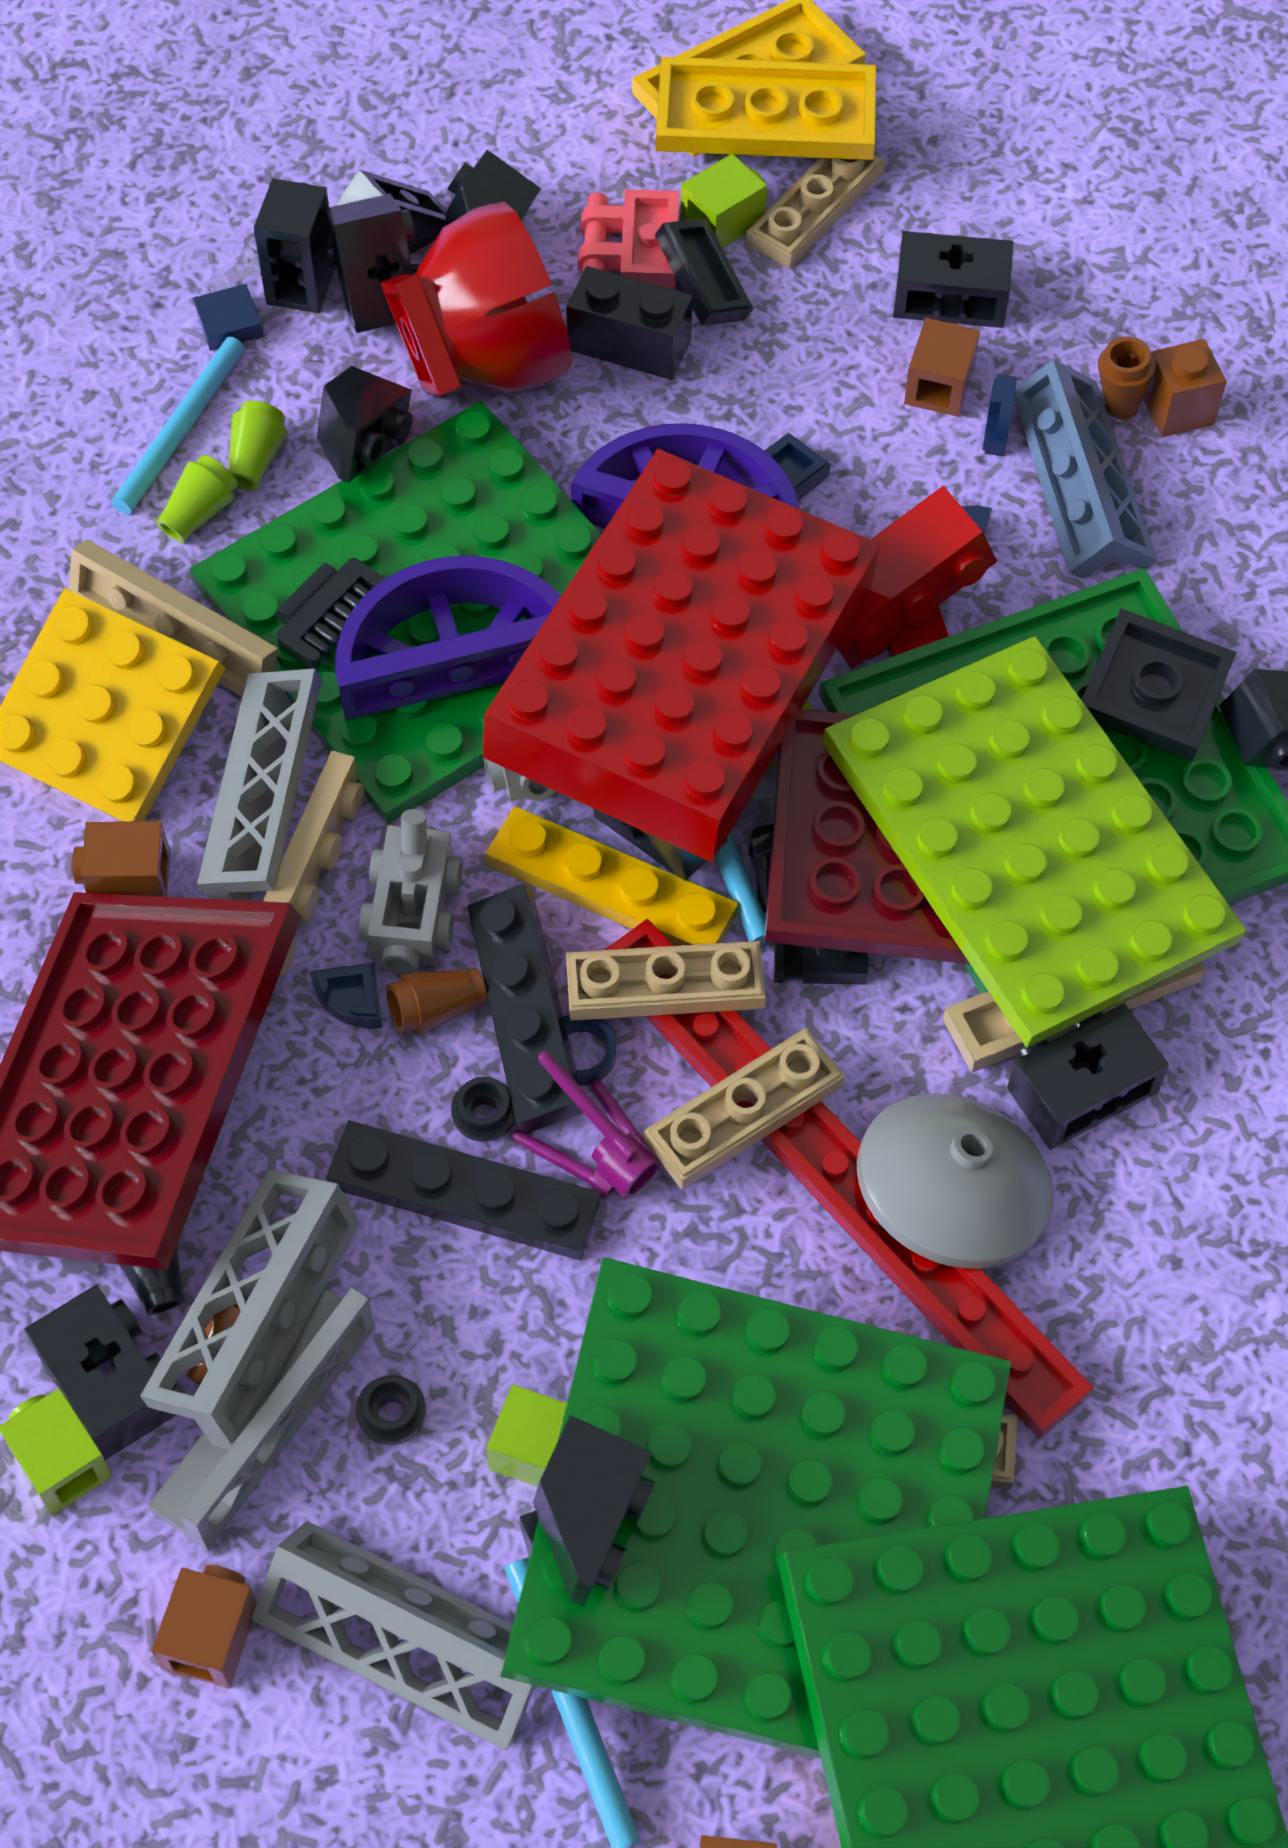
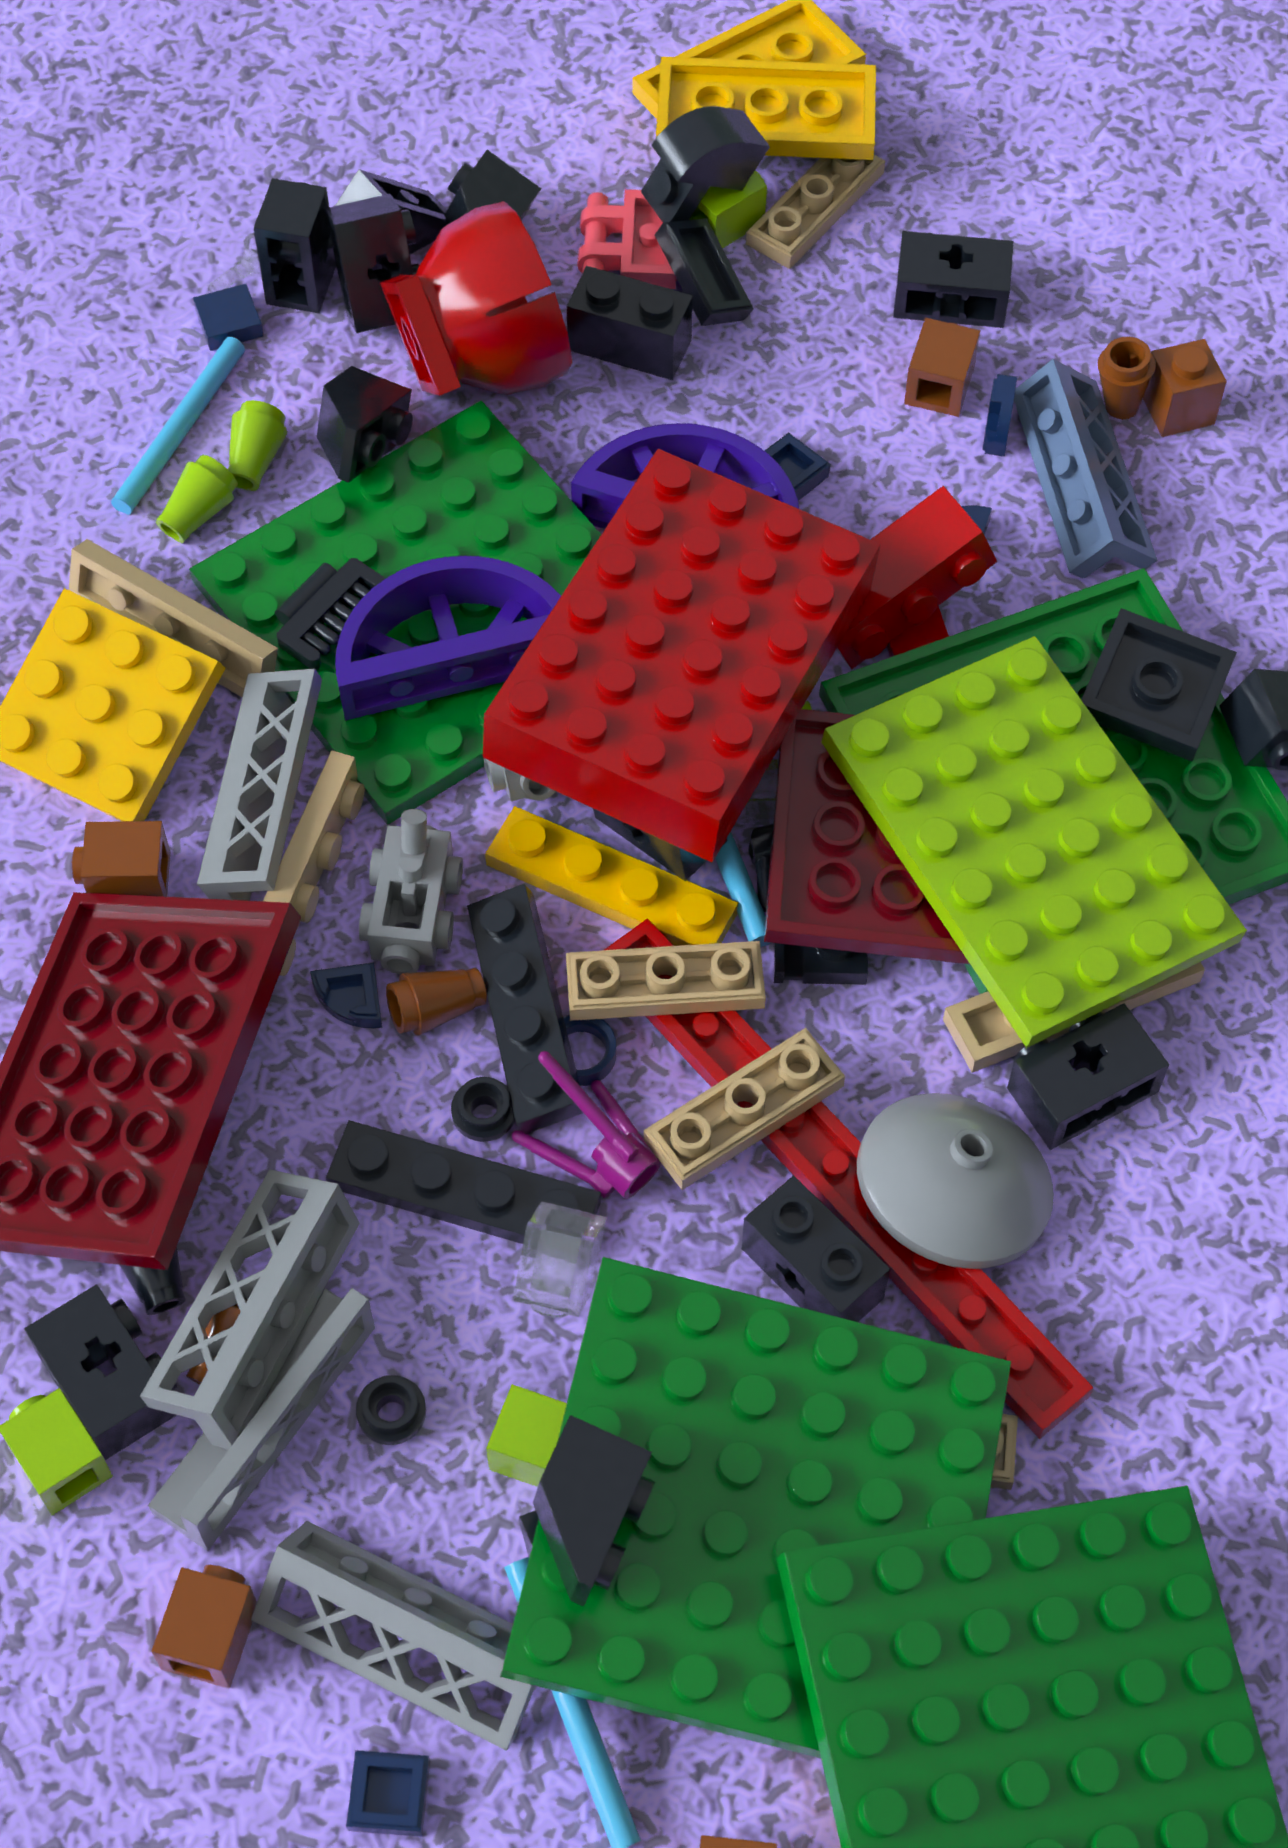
none -> dark blue tile [346,1750,430,1837]
none -> clear brick [512,1201,607,1318]
none -> black brick [641,106,770,223]
none -> black brick [741,1175,890,1322]

